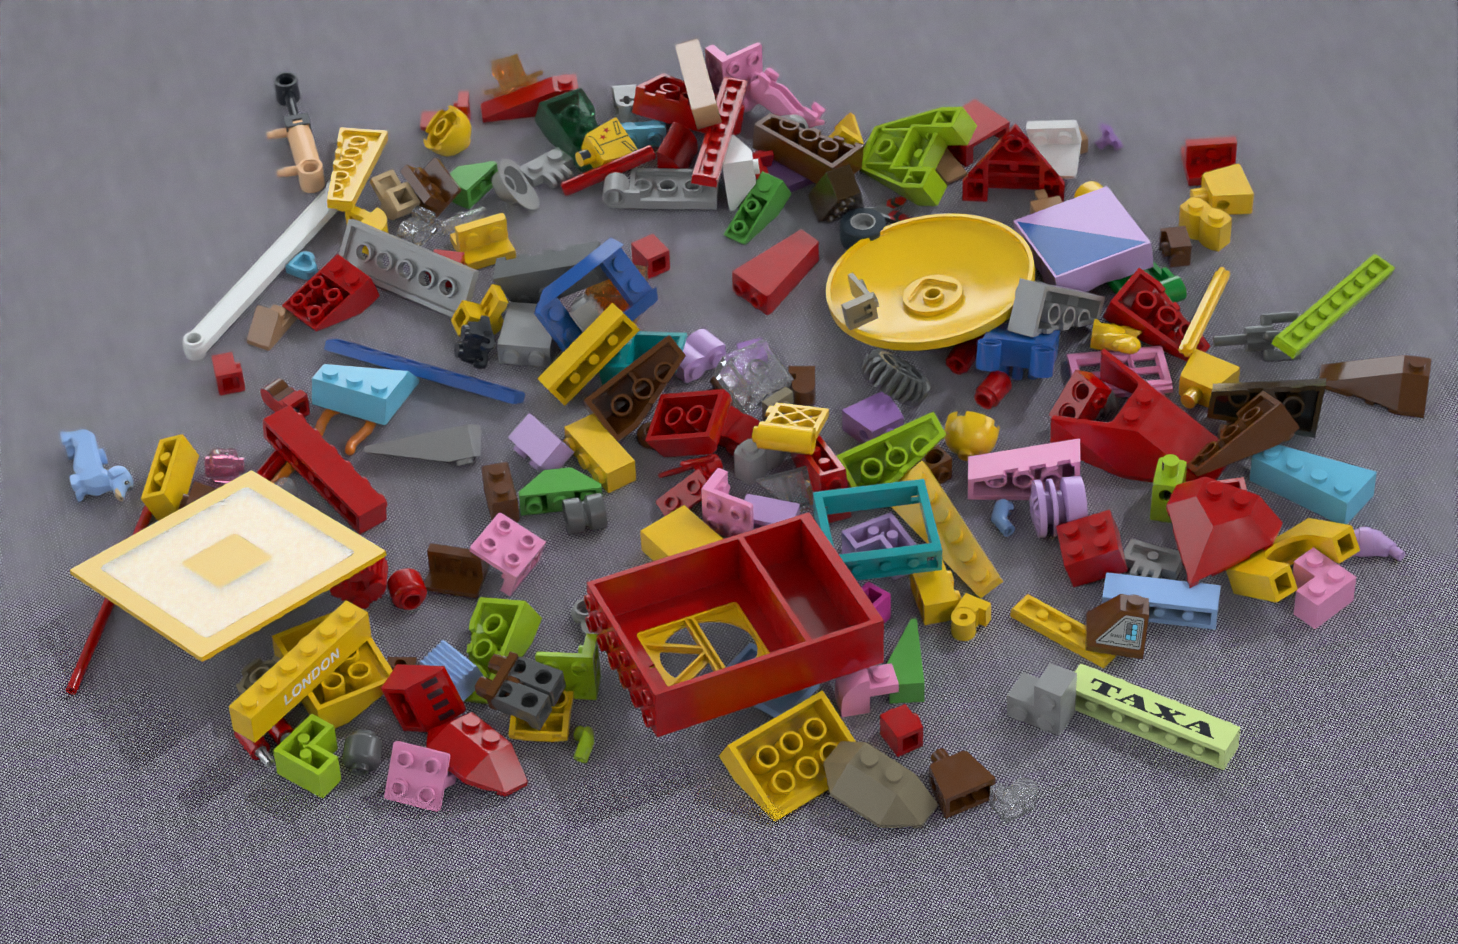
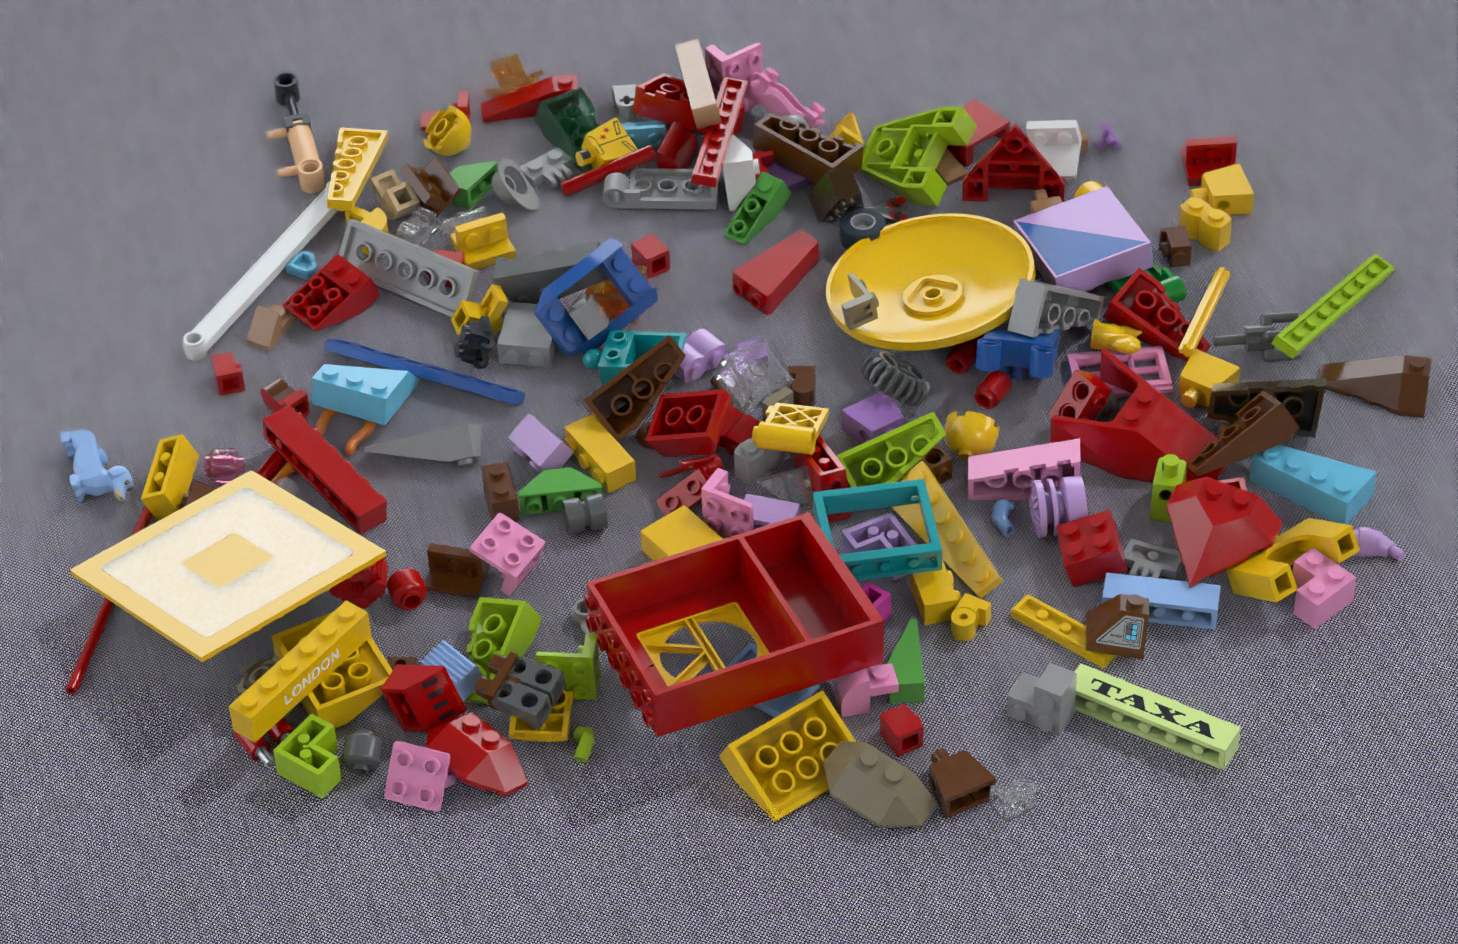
yellow brick [537,303,640,406] -> none

